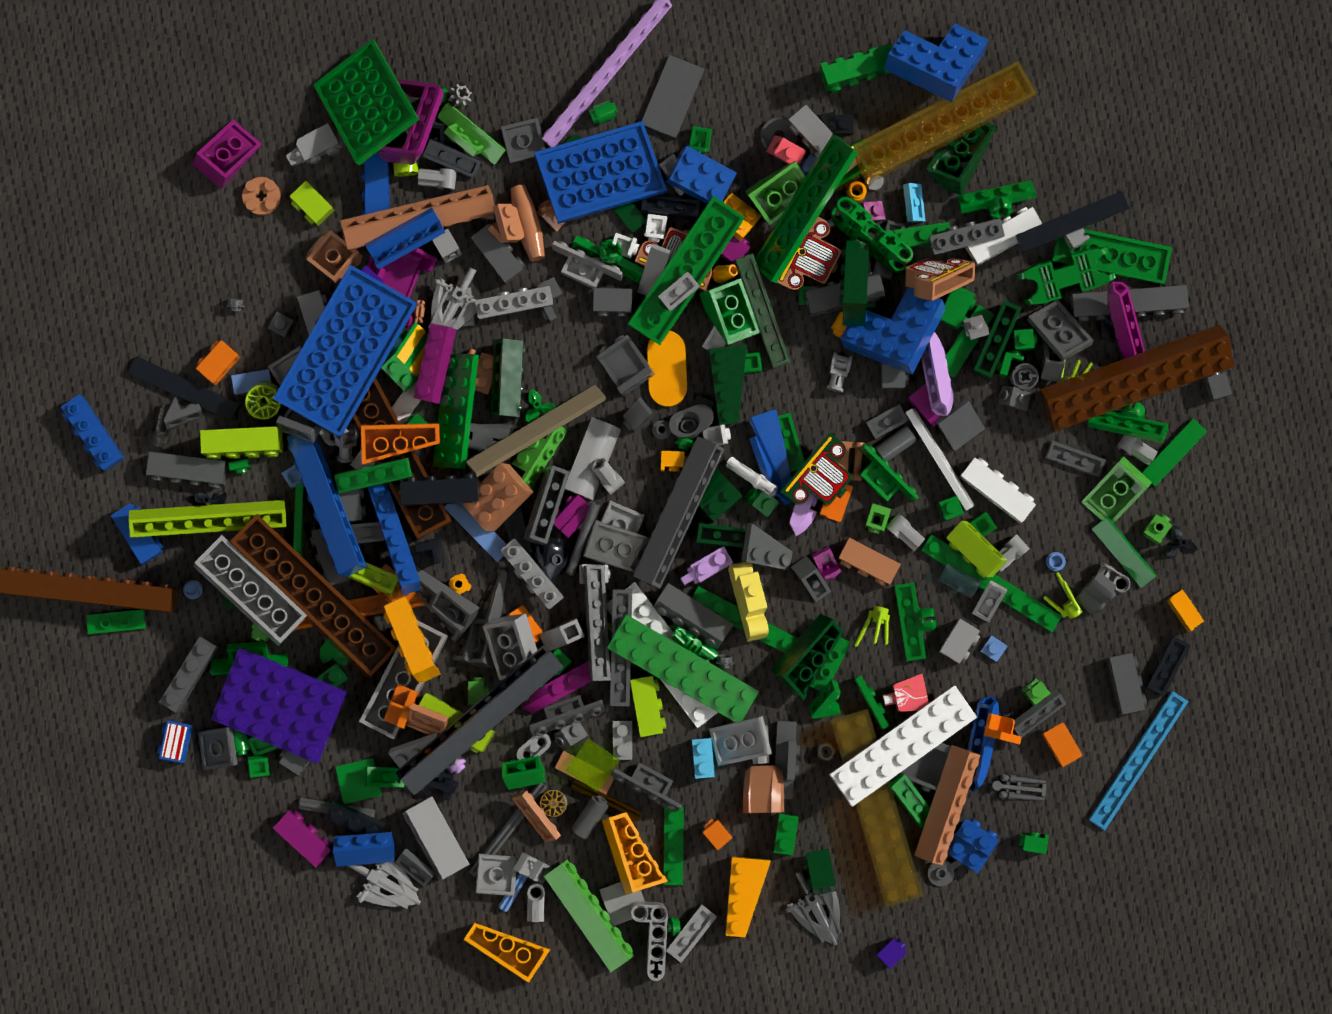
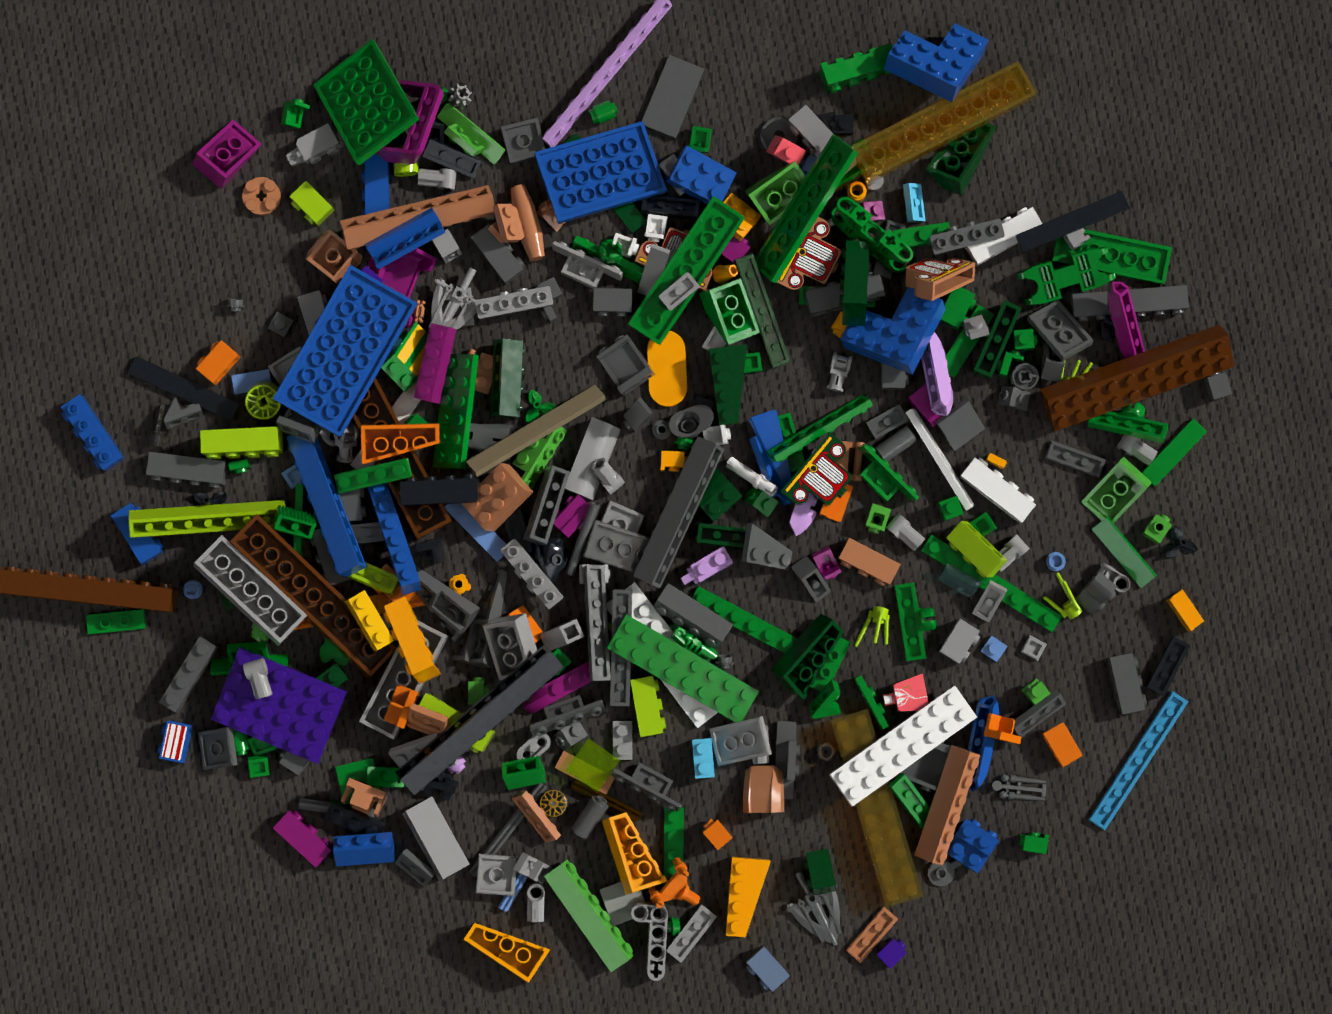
light grey bar [348,861,421,909] -> none
light yellow brick [728,562,769,642] -> none
green brick [773,813,799,855] -> none
green plate [957,180,1036,219] -> none
none -> light grey piece [243,658,272,699]
none -> green brick [272,505,316,540]
none -> green bracket [281,99,310,129]
none -> nougat panel [341,778,387,817]
none -> yellow brick [345,590,394,652]
none -> orange axle [649,858,700,908]
none -> sand blue brick [746,946,790,992]
none -> green plate [766,395,873,462]
none -> nougat tile [846,906,898,963]
none -> light orange tile [985,453,1007,469]
none -> light grey tile [1021,635,1047,661]

